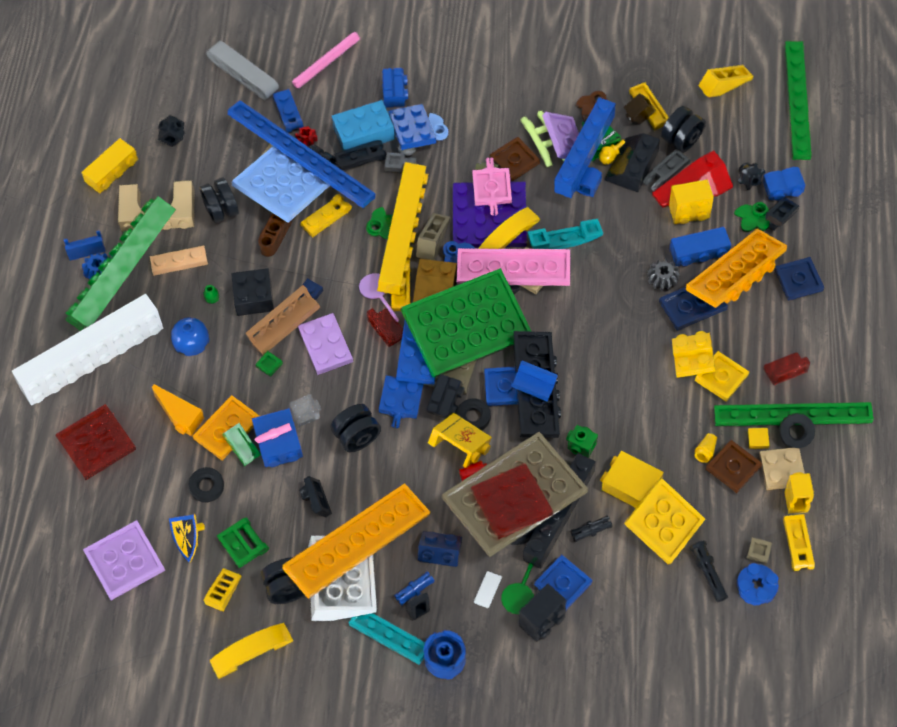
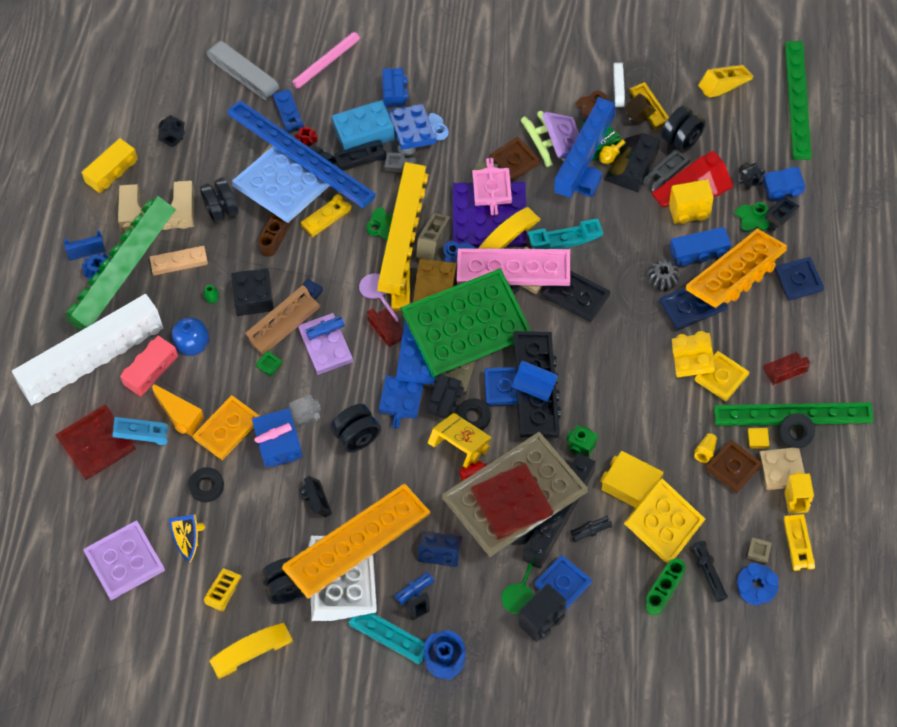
green plate [217,518,269,568] -> none
tile [222,423,261,466] -> none
white sticker [474,571,502,608] -> none
none -> dark azure plate [112,417,169,445]
none -> coral brick [120,336,178,397]
none -> blue pin [305,315,345,340]
none -> black plate [542,270,610,322]
none -> white beam [613,63,624,107]
none -> green beam [645,558,686,615]

